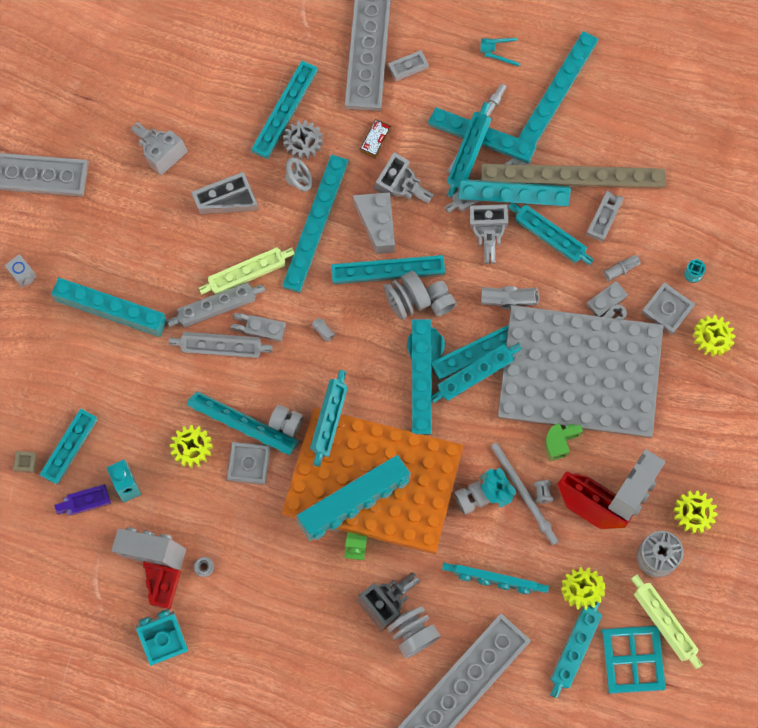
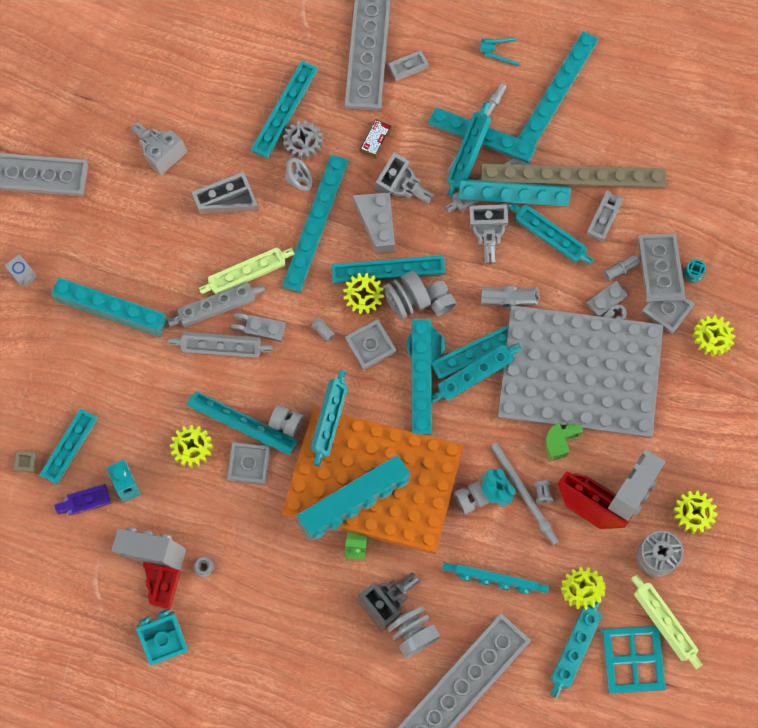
none -> neon yellow gear [343,273,384,314]
none -> light grey plate [345,319,397,371]
none -> light grey plate [638,234,686,302]

